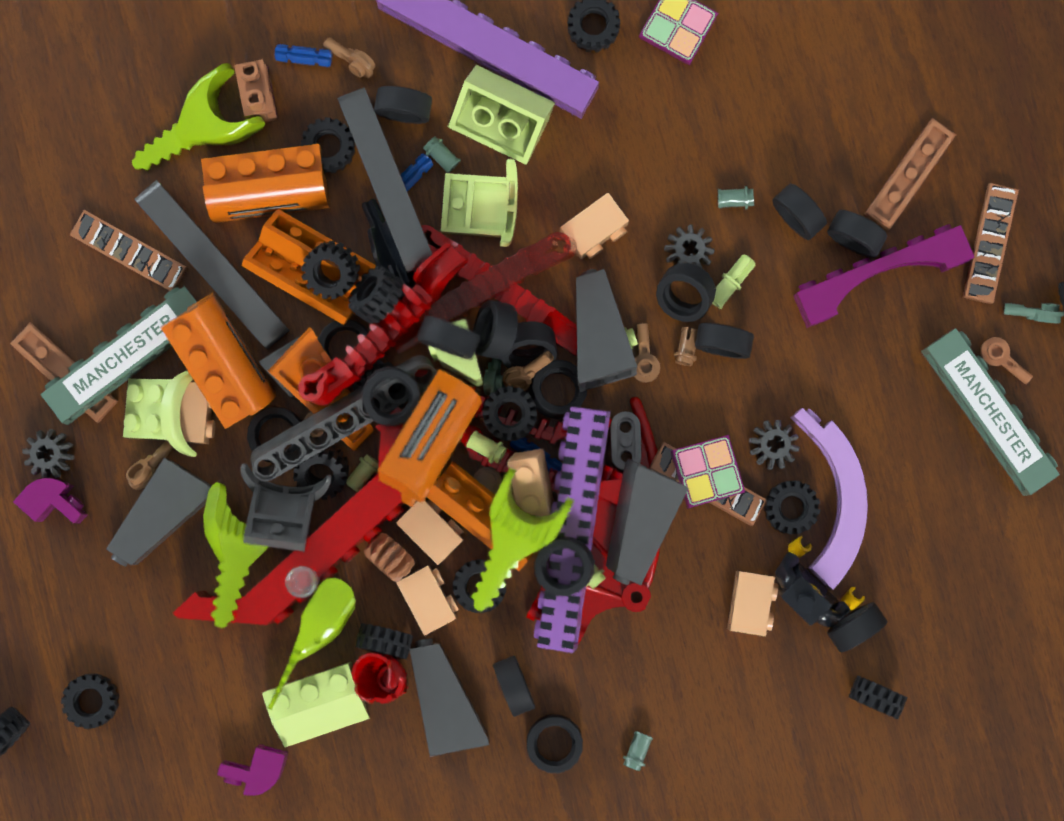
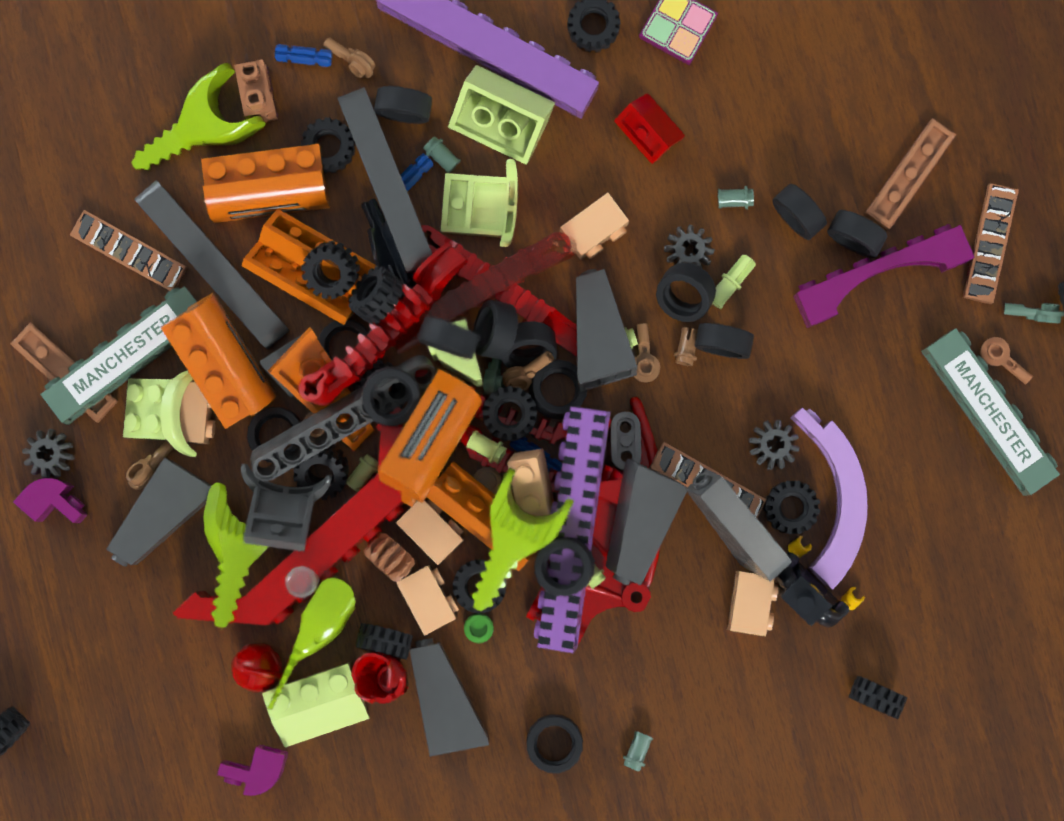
black tyre [61,674,119,729] -> none
black tyre [493,656,535,717] -> none
tile [670,435,745,509] -> none
black tyre [827,602,887,652] -> none
none -> red helmet [231,643,283,693]
none -> bright green tile [464,613,494,643]
none -> red panel [614,93,685,164]
none -> slope [686,470,792,582]

